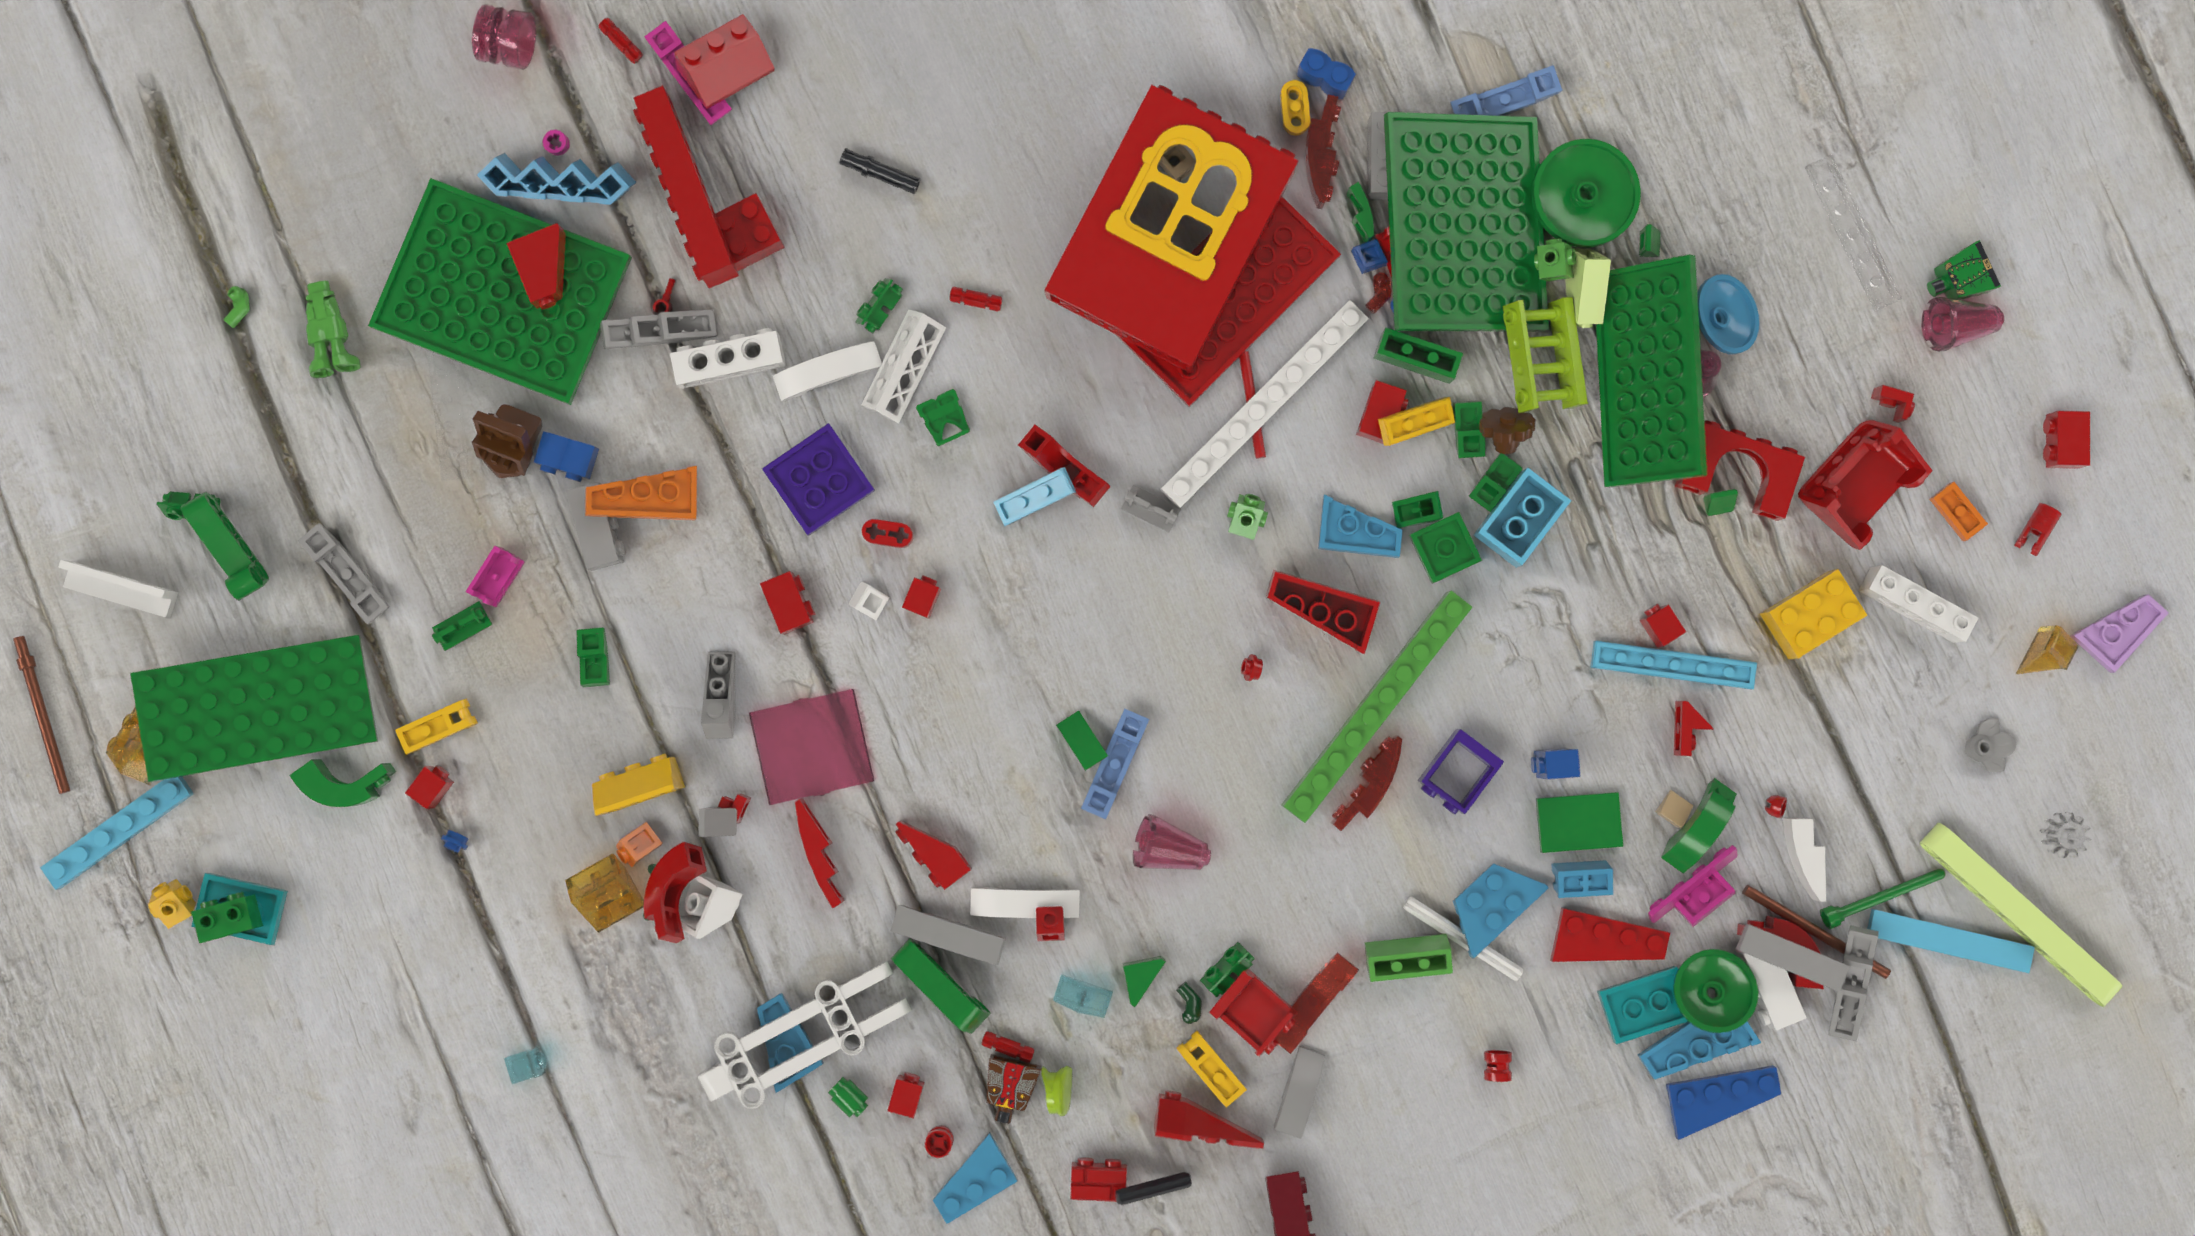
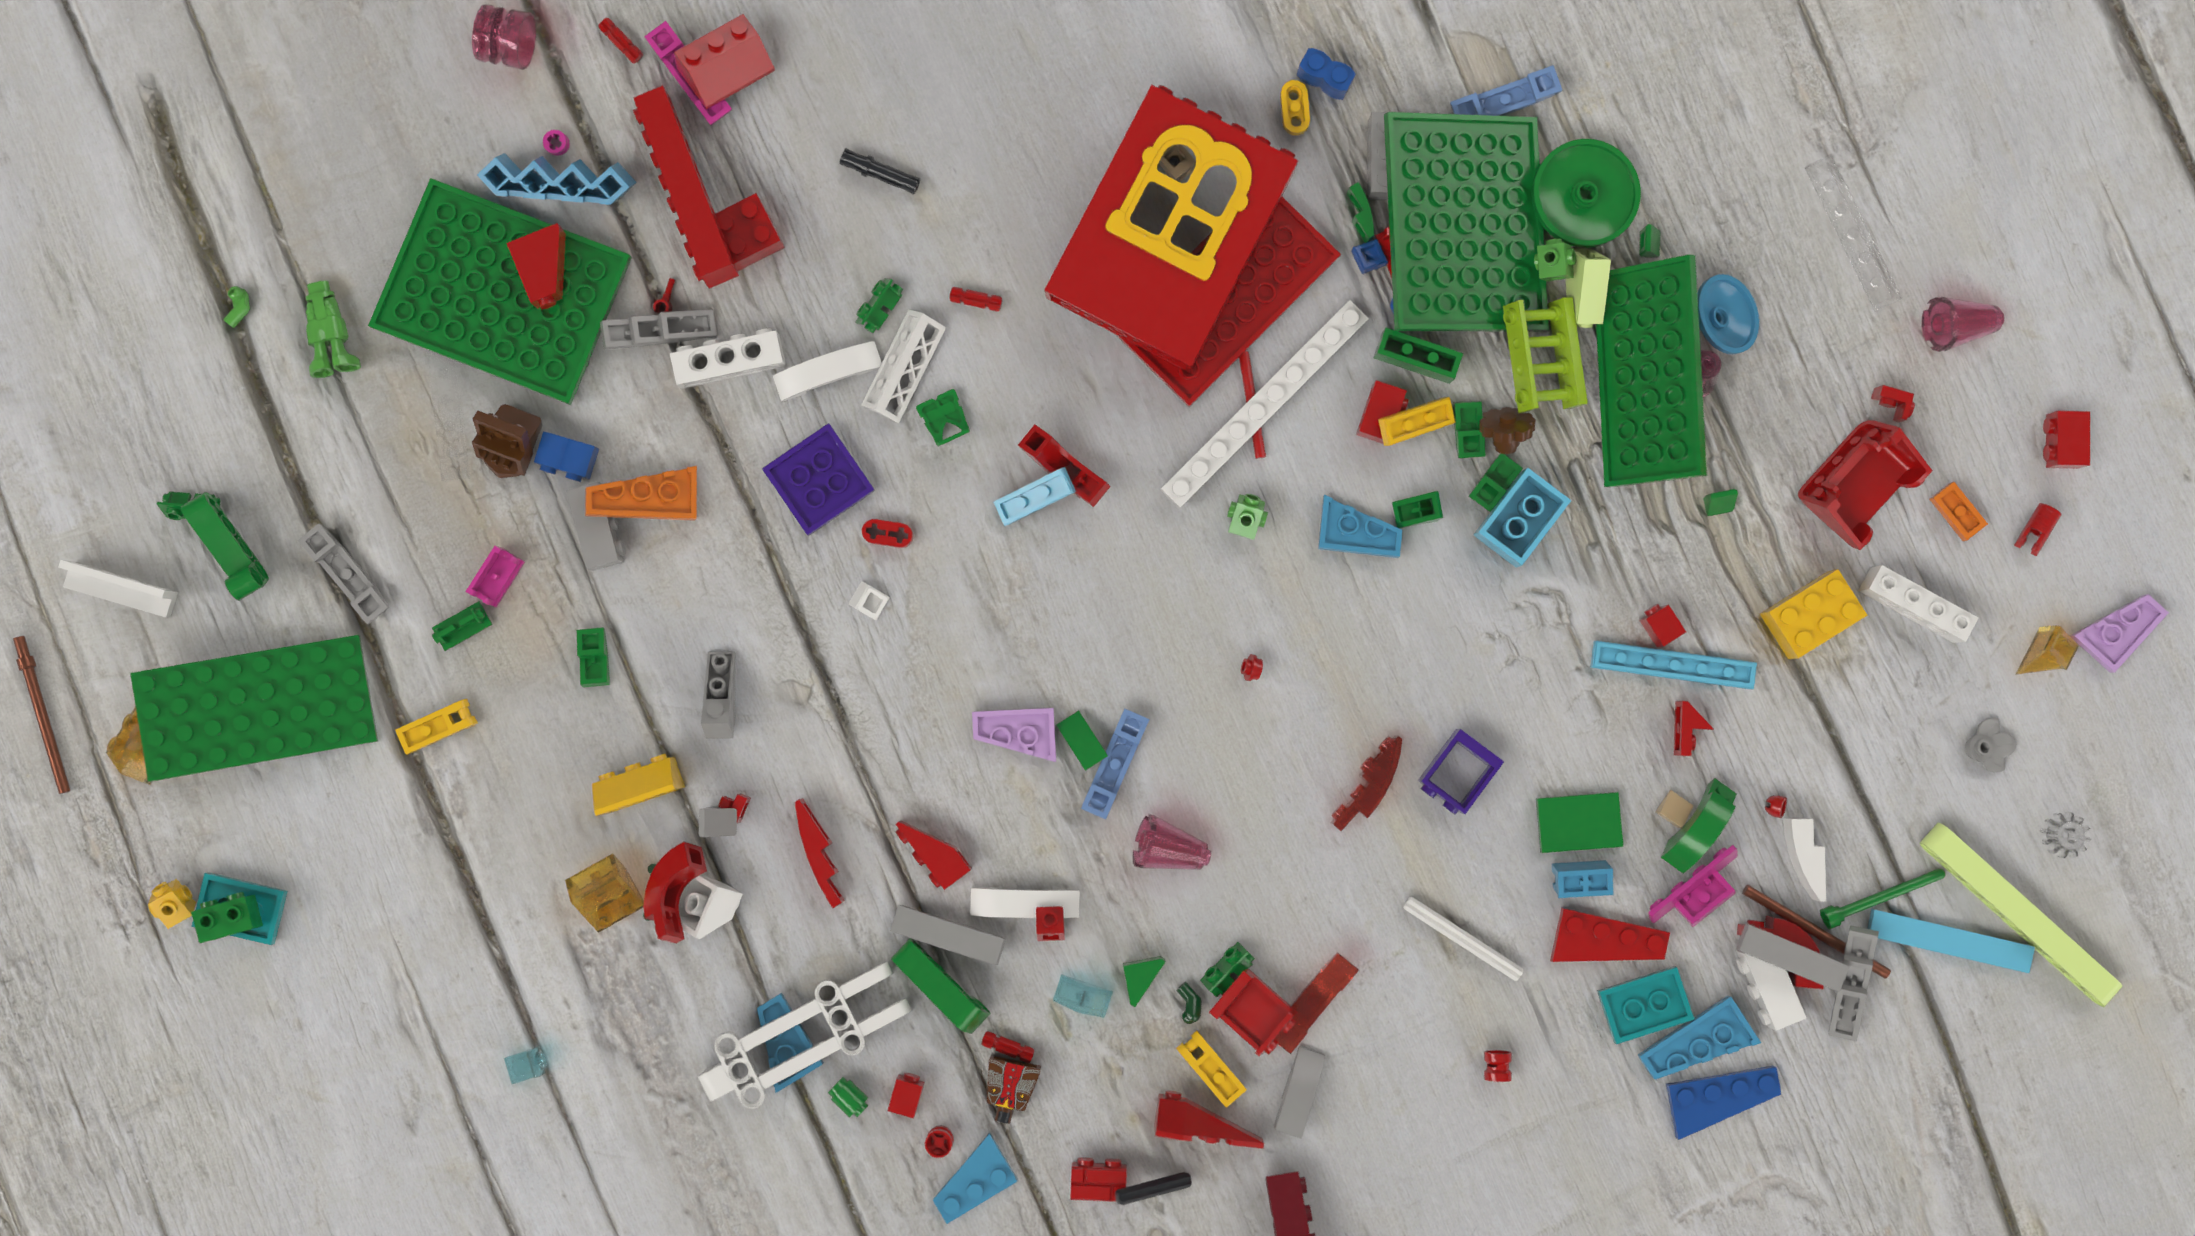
medium azure plate [40,776,194,890] -> none
green arch [289,759,396,807] -> none
red brick [405,765,454,809] -> none
blue plate [441,830,468,853] -> none
orange bracket [616,822,663,867] -> none
clear pink piece [749,689,874,805] -> none
red brick [760,571,815,635] -> none
red brick [902,575,941,619] -> none
lime piece [1041,1066,1073,1117] -> none
light grey hinge [1121,485,1181,533] -> none
red wedge [1266,570,1380,655] -> none
bright green brick [1281,591,1473,823] -> none
clear red slope [1305,94,1341,209] -> none
bright green brick [1364,934,1453,982] -> none
clear red arm [1365,272,1392,314] -> none
green plate [1409,512,1482,584] -> none
dark azure wing [1453,864,1549,959] -> none
blue brick [1531,749,1580,779] -> none
green dish [1673,949,1758,1033] -> none
red arch [1675,420,1805,521] -> none
green torso [1927,240,2001,302] -> none
none -> lavender wing [972,708,1056,762]

